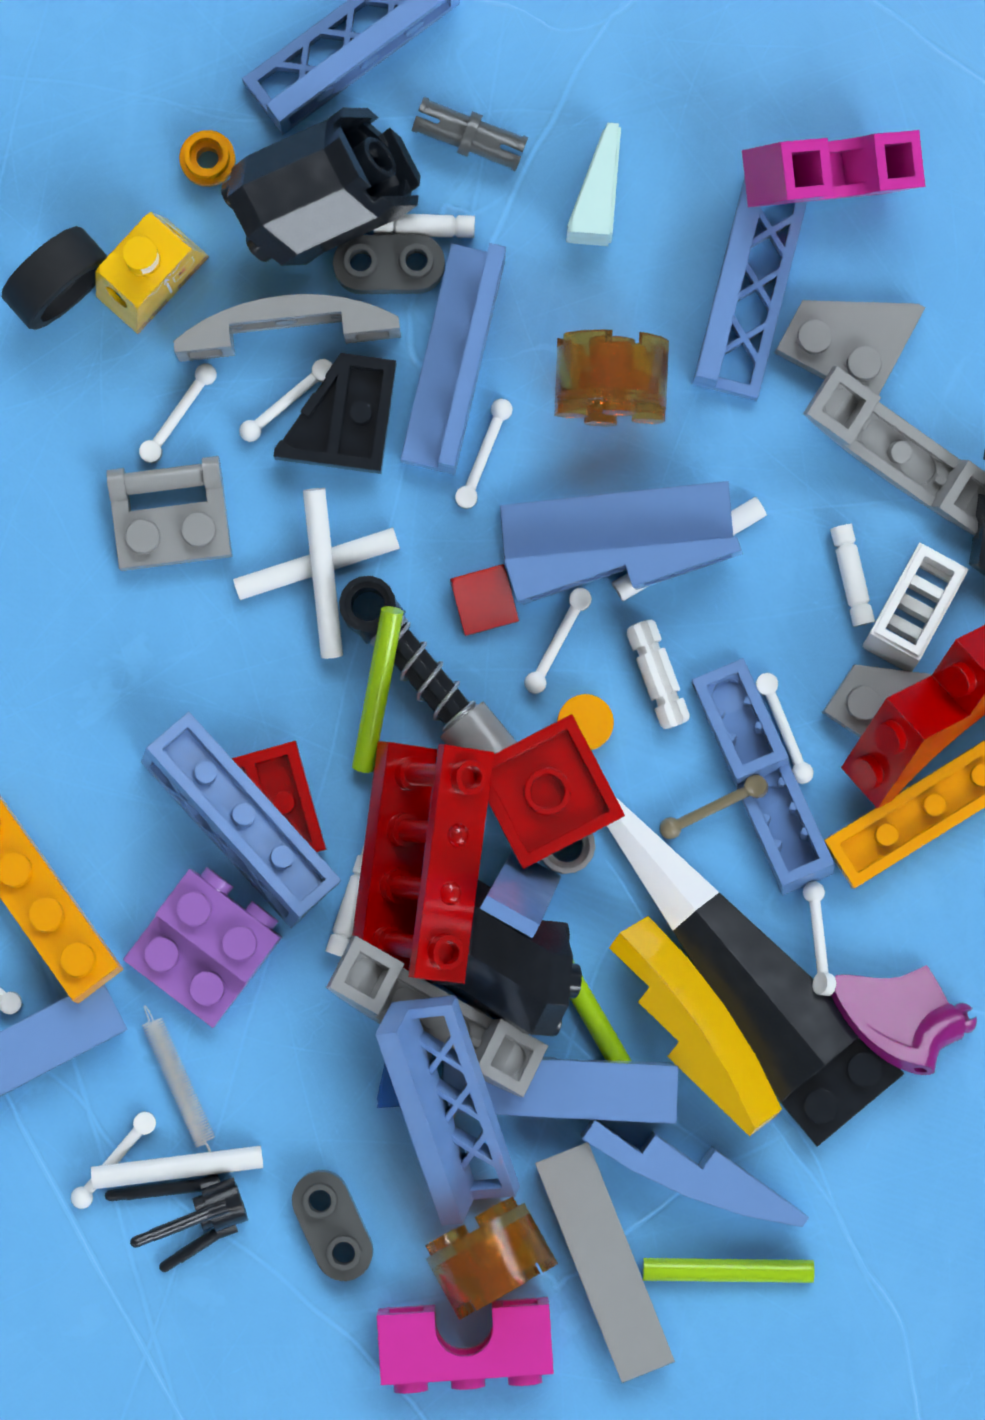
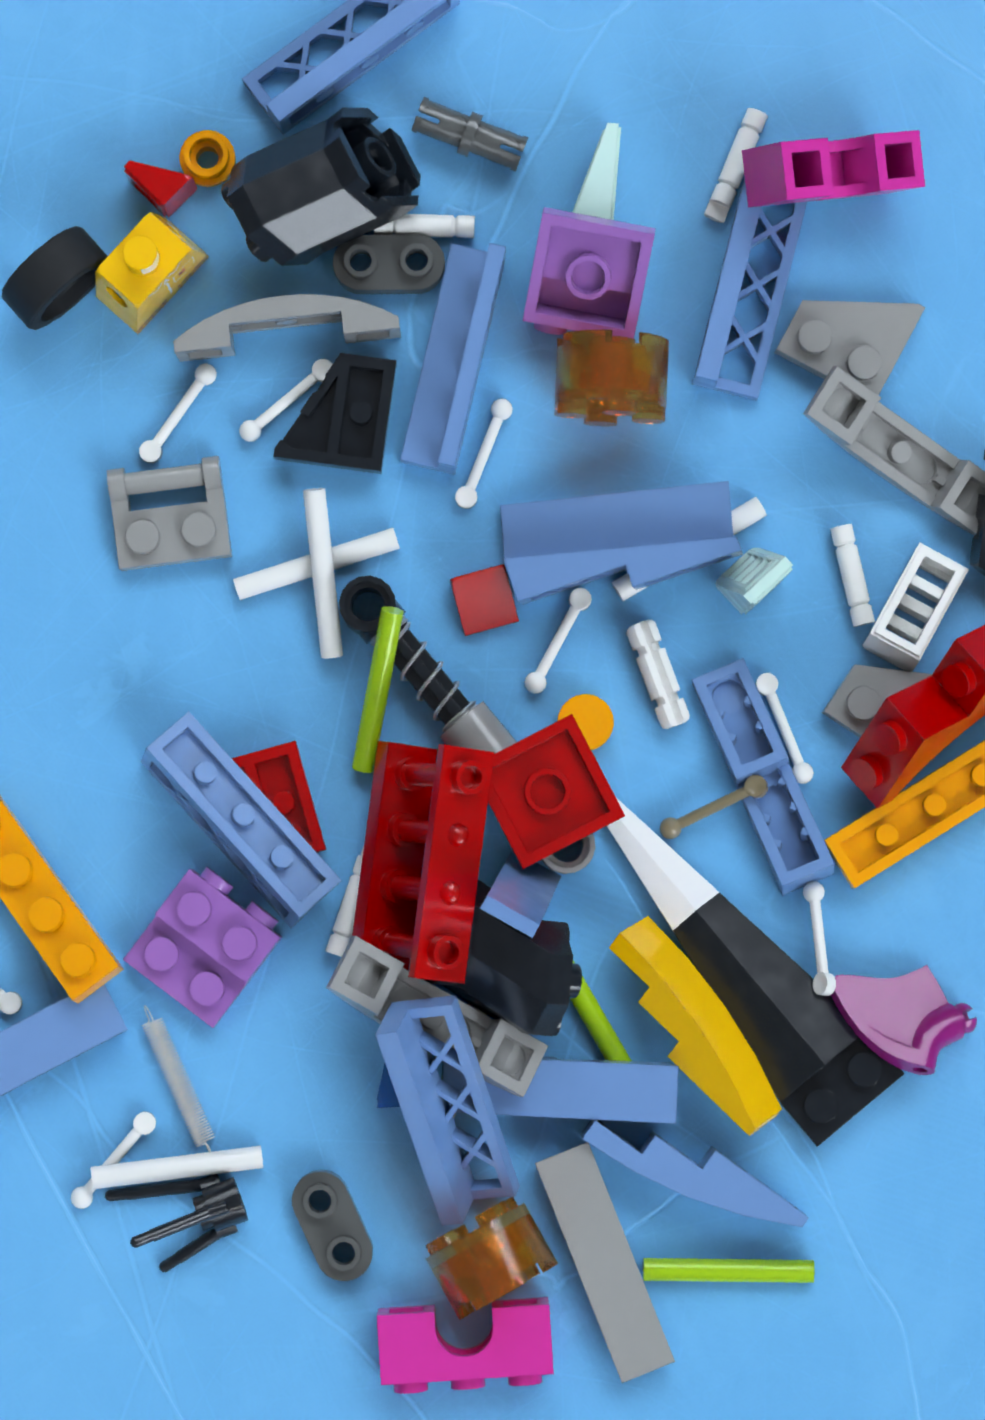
none -> red slope [124,160,197,217]
none -> medium lavender plate [523,207,656,345]
none -> white wheel [704,108,768,223]
none -> light aqua slope [716,548,793,615]

